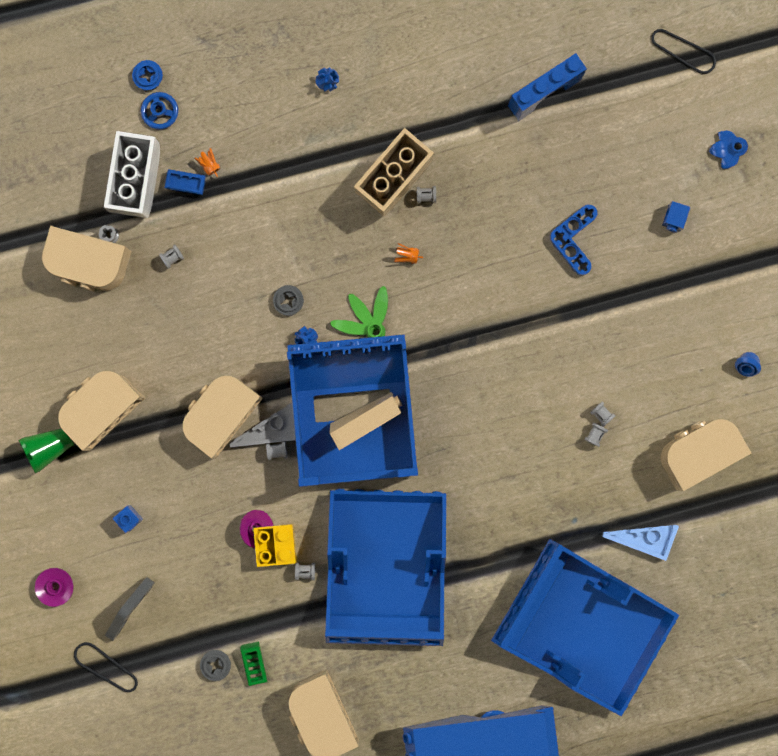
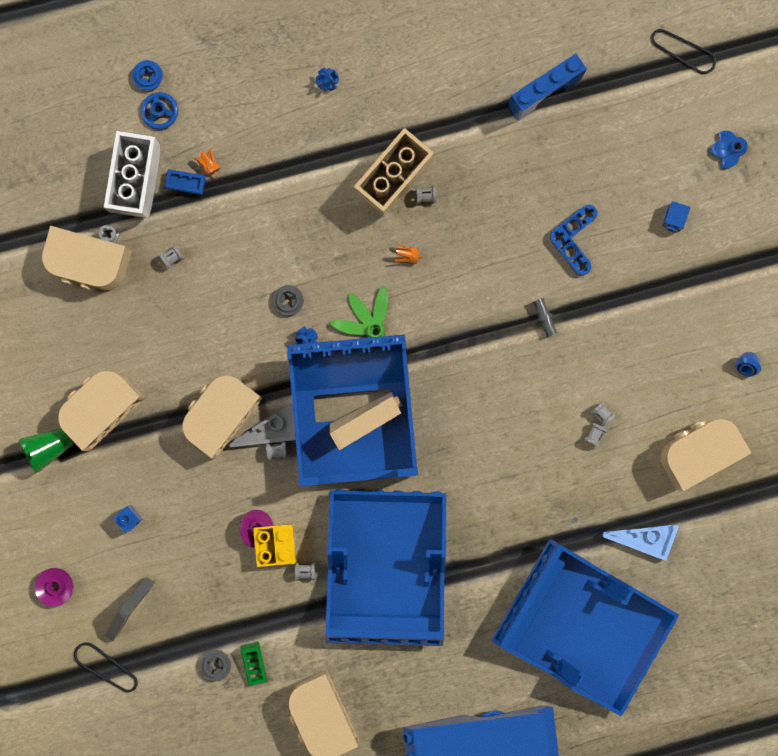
none -> dark grey pin [532,298,558,337]

